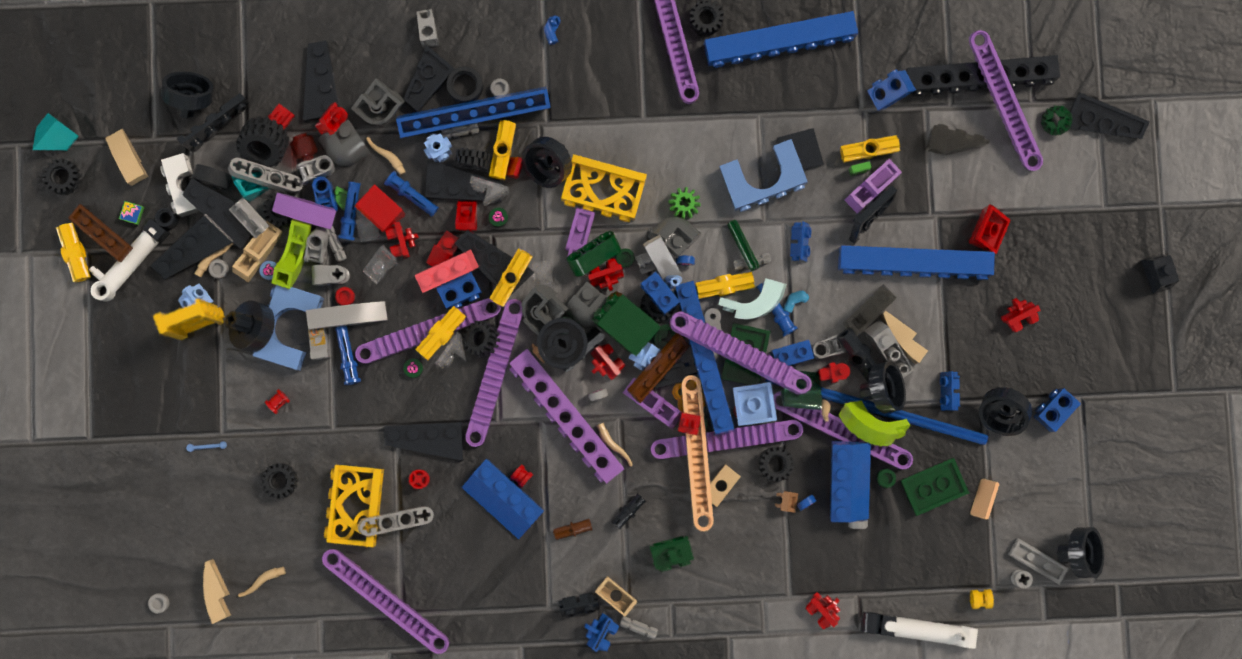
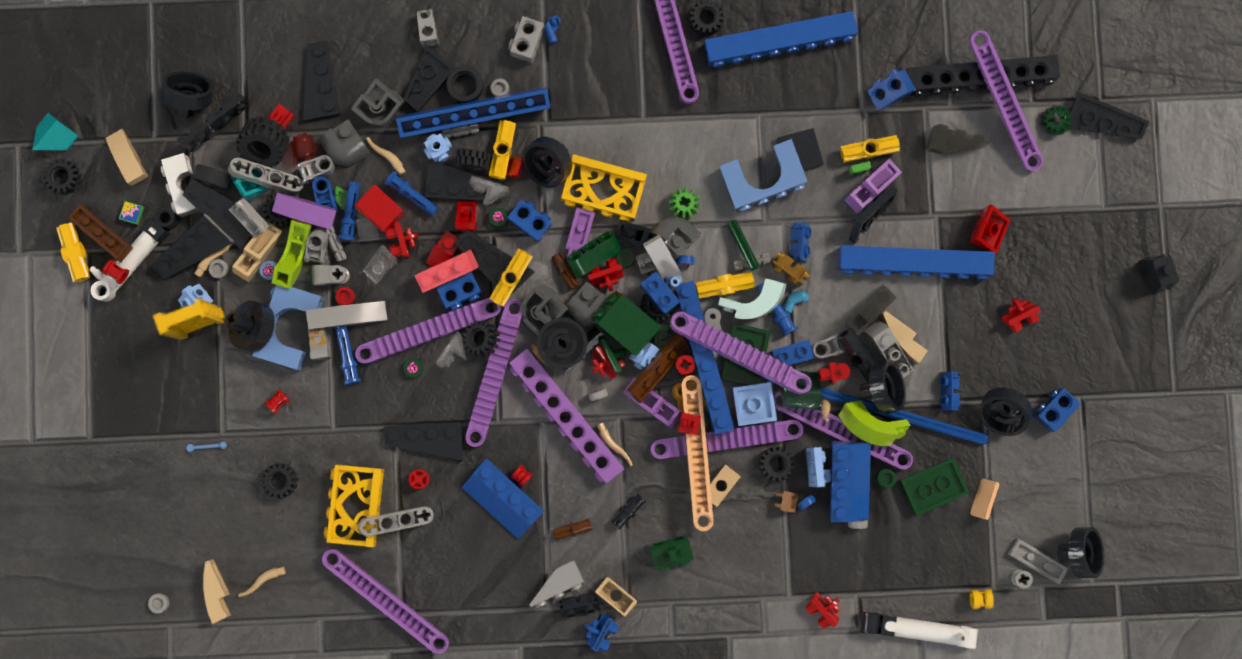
red hips [315,102,348,135] -> none
yellow piece [415,306,466,361] -> none
light grey axle [620,616,658,639] -> none
none -> red bush [102,260,129,284]
none -> blue brick [507,199,552,243]
none -> light grey brick [508,16,544,63]
none -> light grey slope [530,560,584,608]
none -> reddish brown axle [551,252,579,289]
none -> dark green piece [599,338,627,374]
none -> black slope [614,220,651,249]
none -> red wheel [676,355,695,376]
none -> pearl gold hinge [771,252,810,286]
none -> light blue hinge [805,447,831,487]

